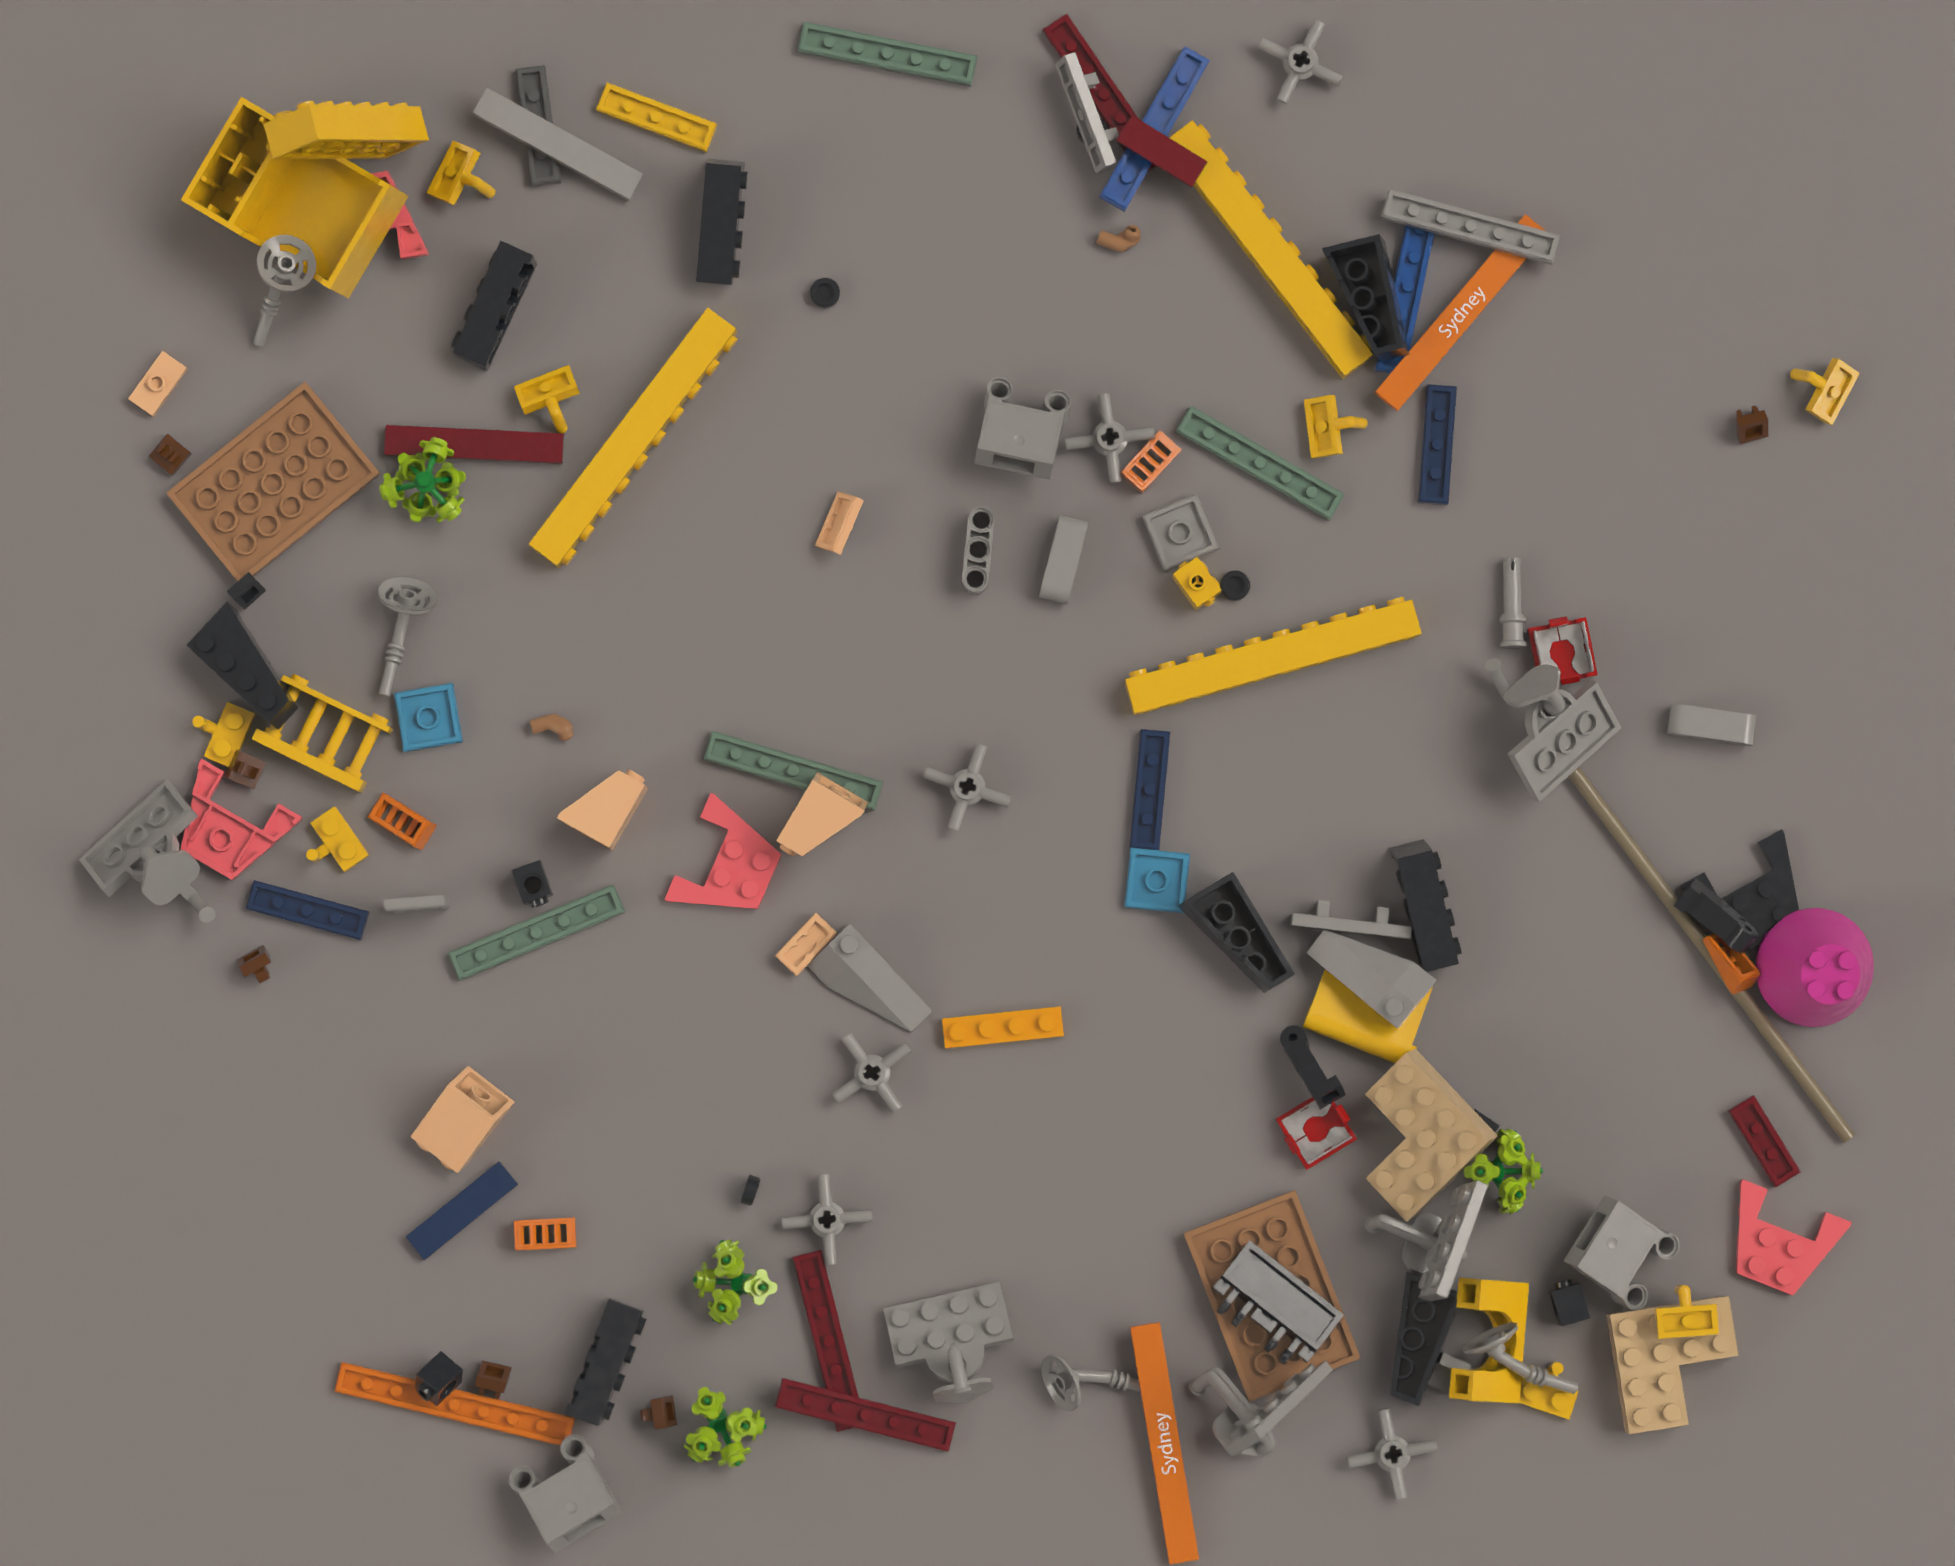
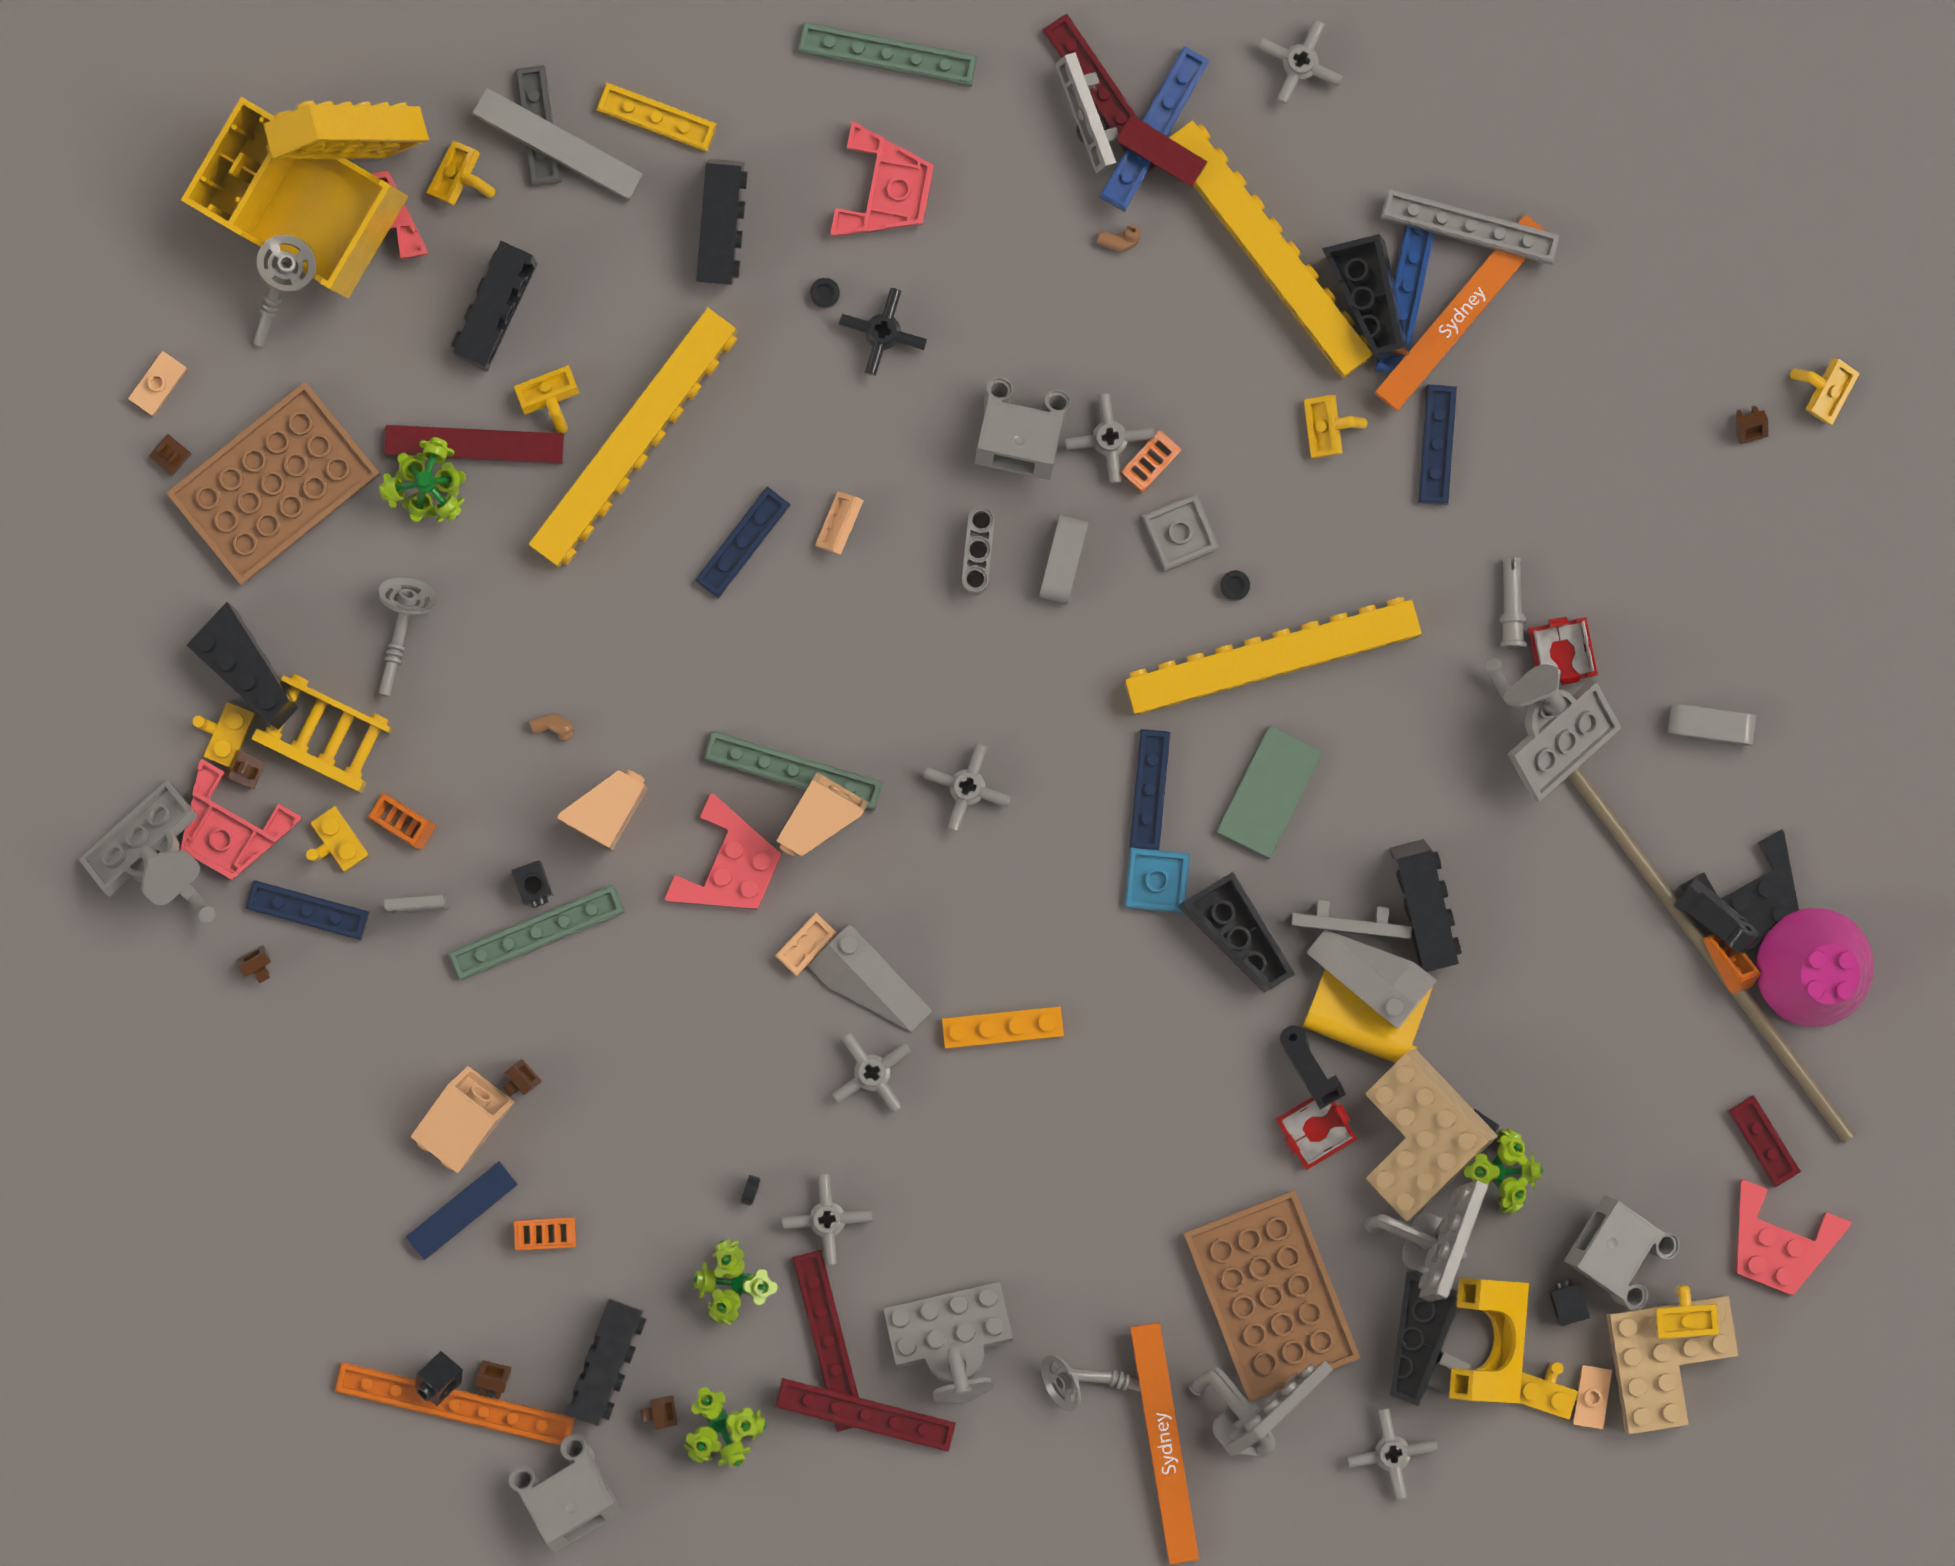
black tile [227,572,266,610] -> none
dark azure tile [394,683,463,752] -> none
yellow head [1172,557,1222,611] -> none
sand green tile [1176,406,1345,521] -> none
hinge [1212,1240,1344,1364] -> none
light grey dish [1462,1322,1578,1394] -> none
none -> reddish brown tile [502,1059,542,1096]
none -> dark blue tile [695,486,791,599]
none -> coral wing [830,122,934,237]
none -> black bar [839,288,927,376]
none -> sand green tile [1216,726,1323,859]
none -> light nougat plate [1572,1365,1612,1429]

